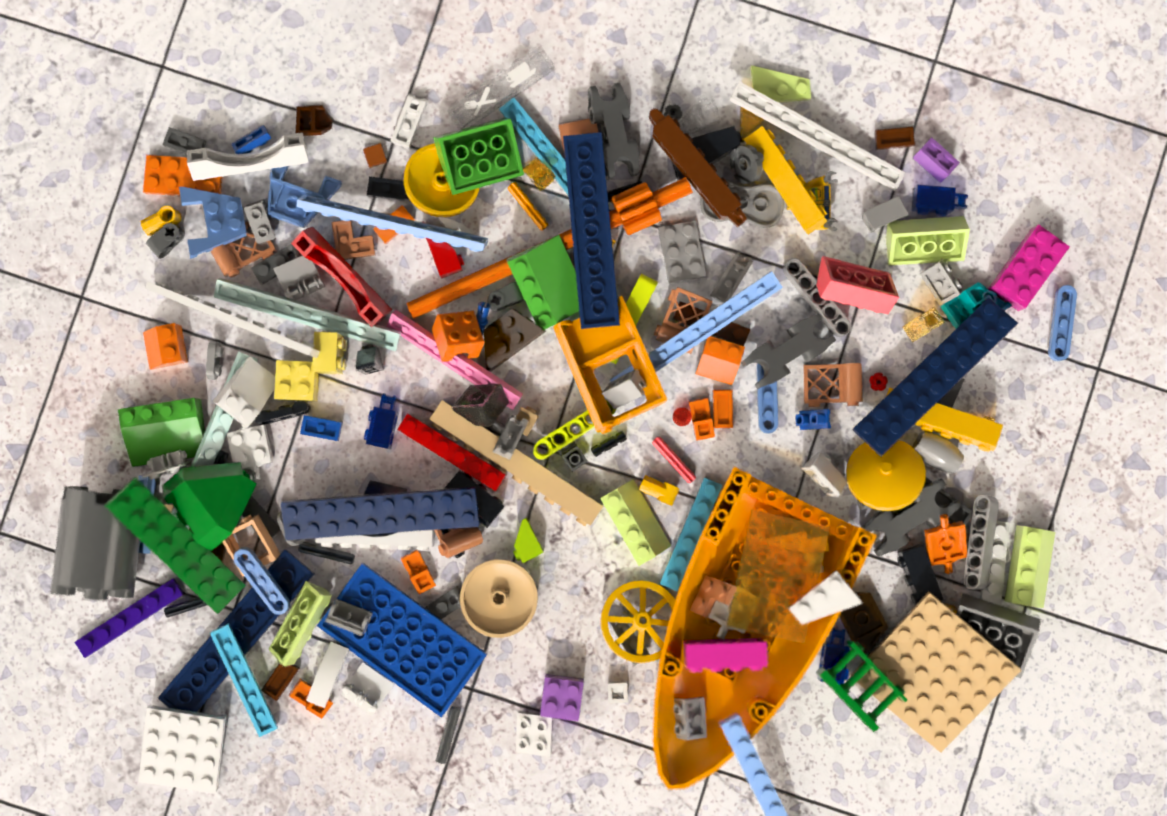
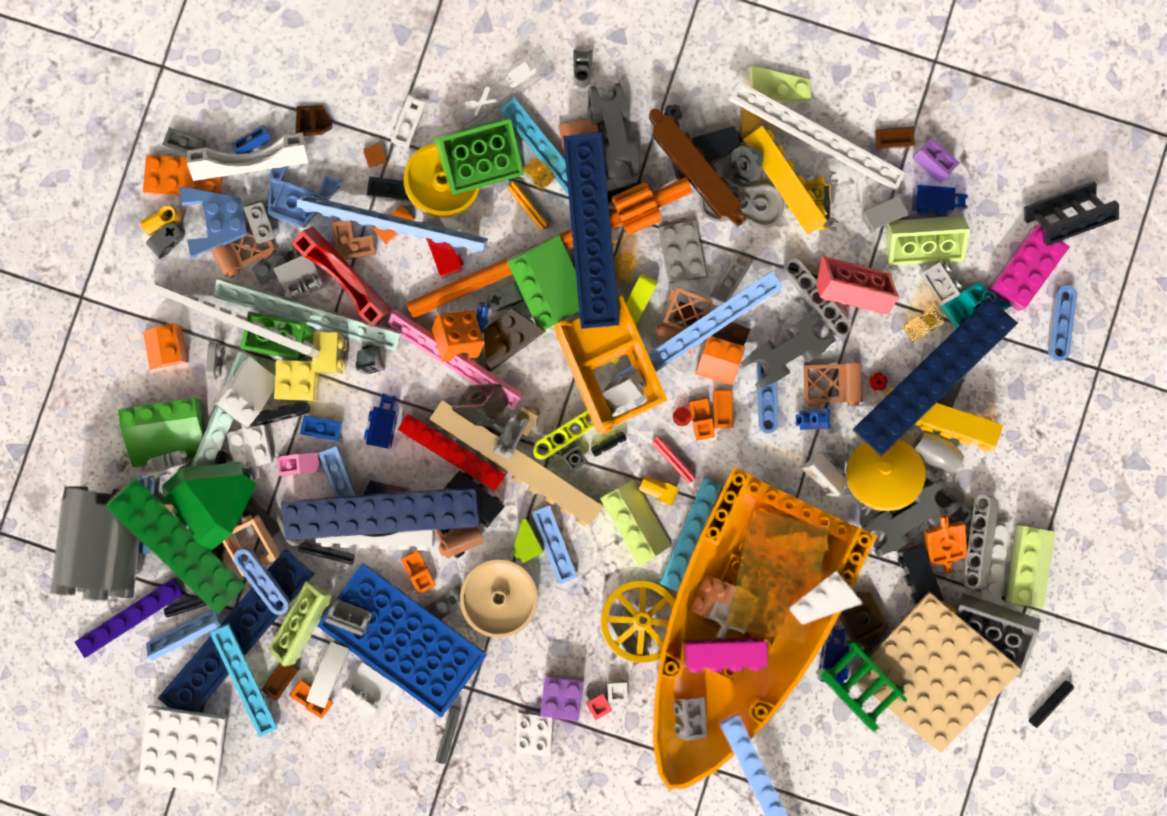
none -> light blue plate [146,609,221,661]
none -> bright green slope [240,311,314,360]
none -> bright pink slope [277,453,320,476]
none -> light blue plate [319,446,356,497]
none -> light blue plate [532,505,577,585]
none -> dark grey piece [573,49,592,88]
none -> coral plate [586,693,612,720]
none -> clear yellow slope [613,253,637,284]
none -> black fence [1024,181,1120,246]
none -> black axle [1029,680,1075,728]

